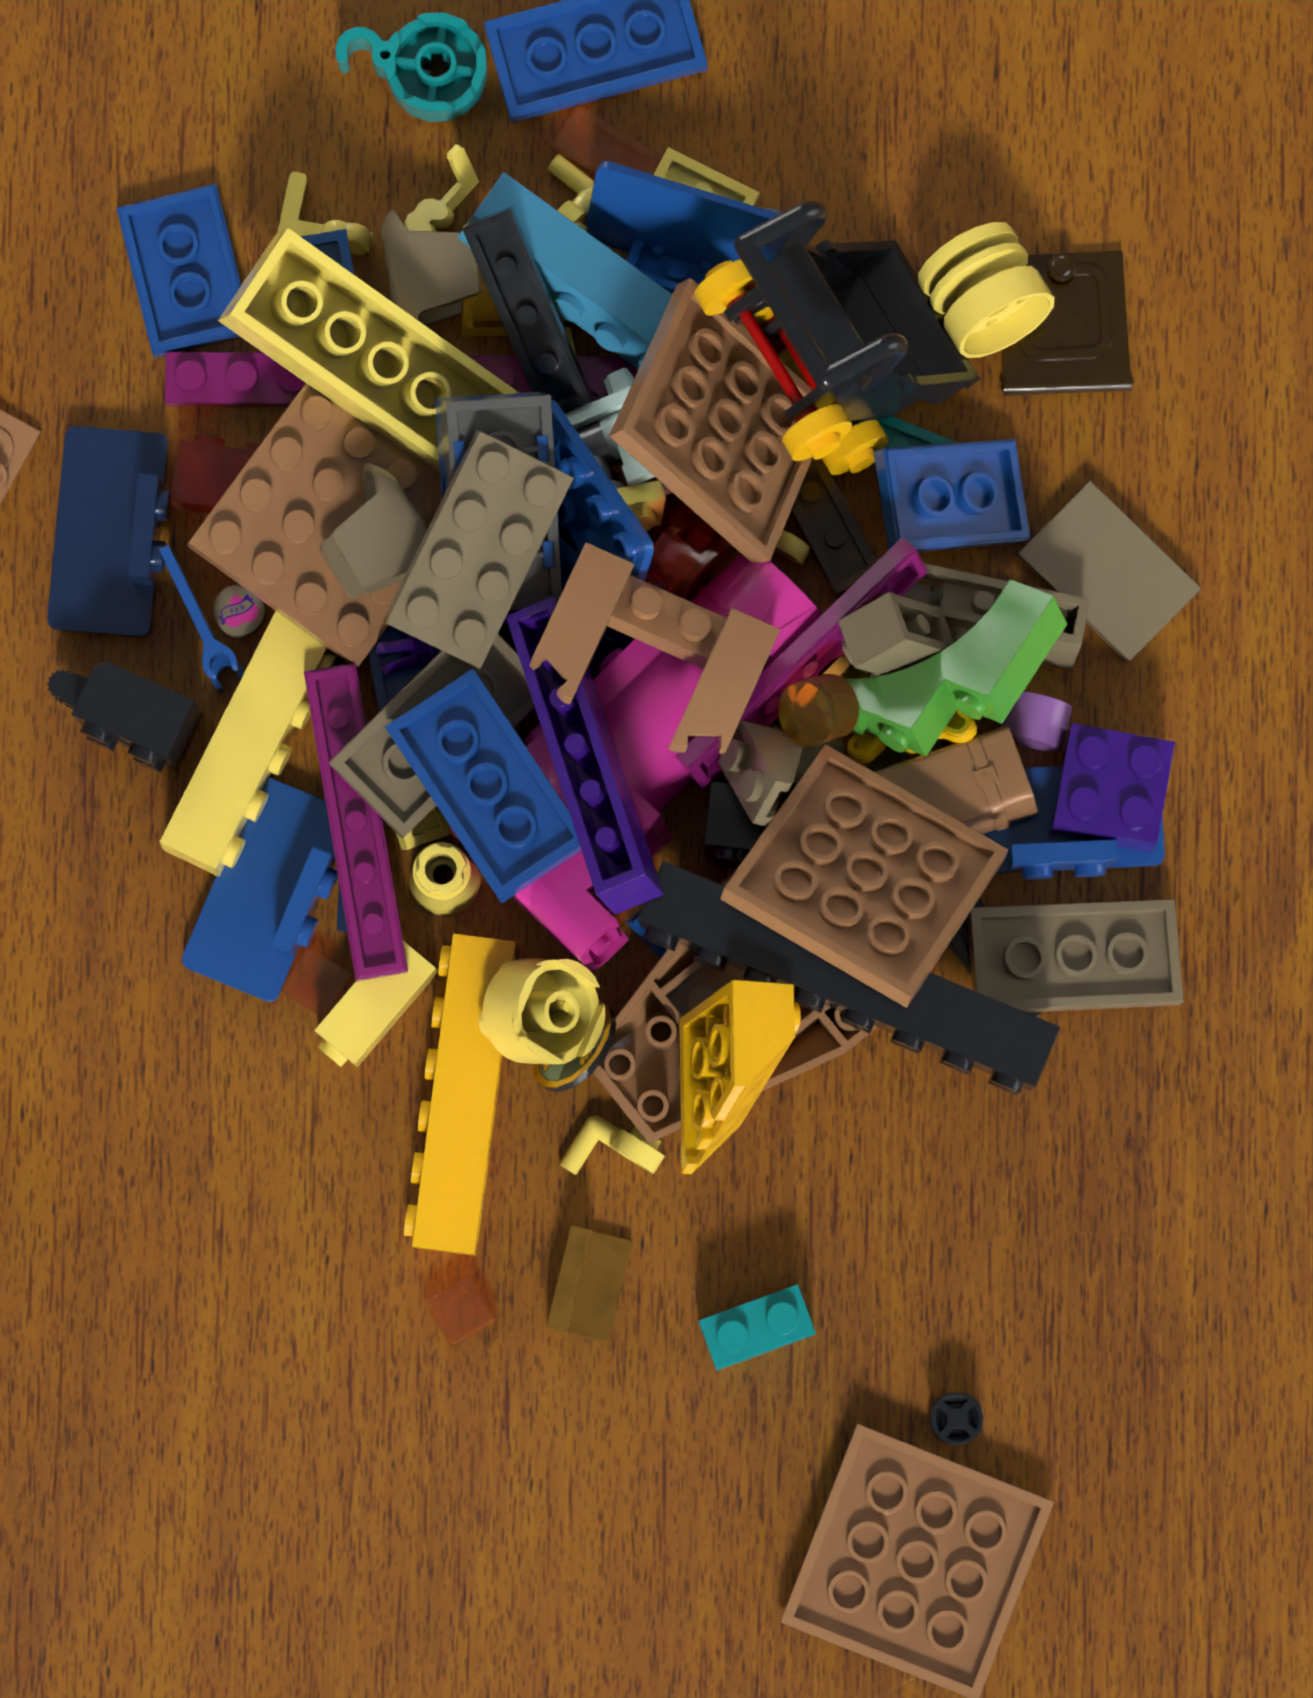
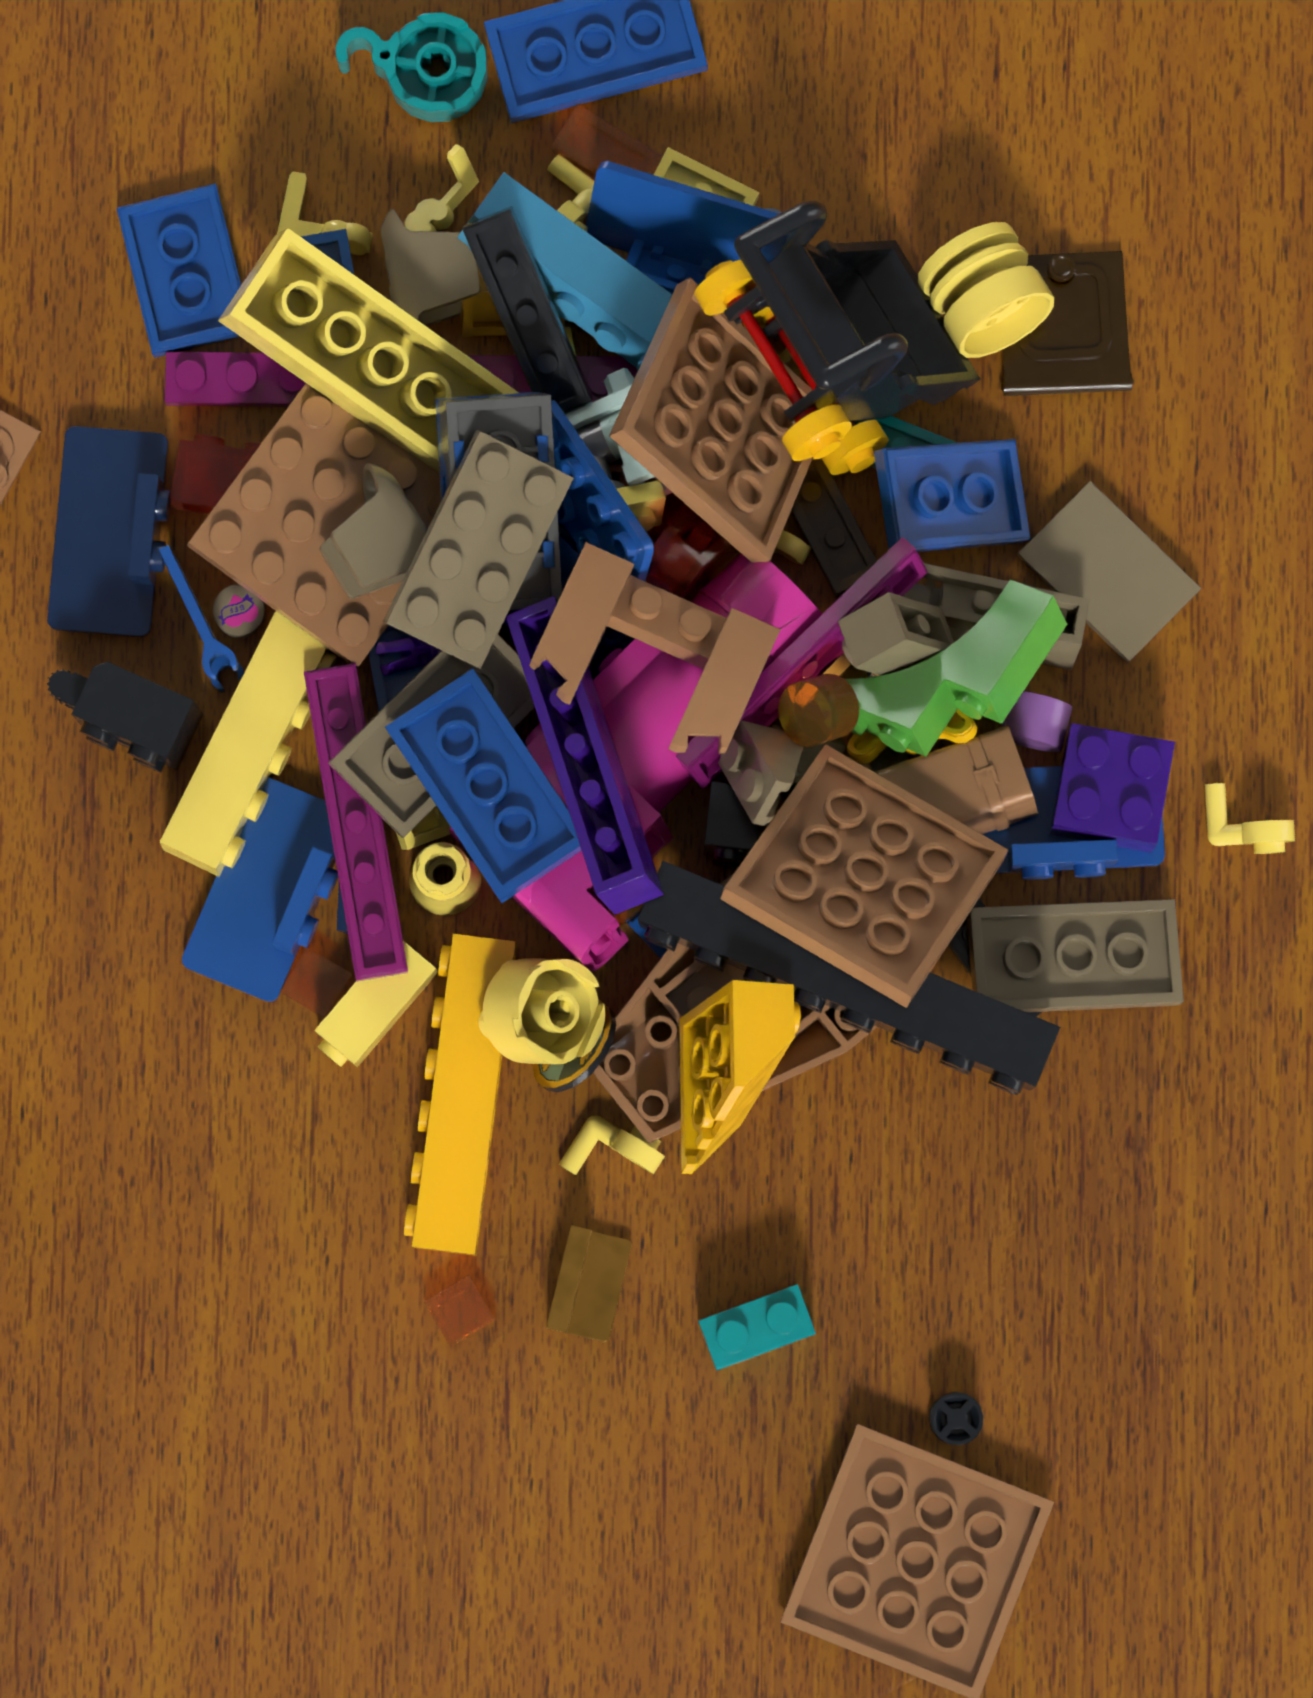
none -> light yellow plate [1205,783,1295,854]

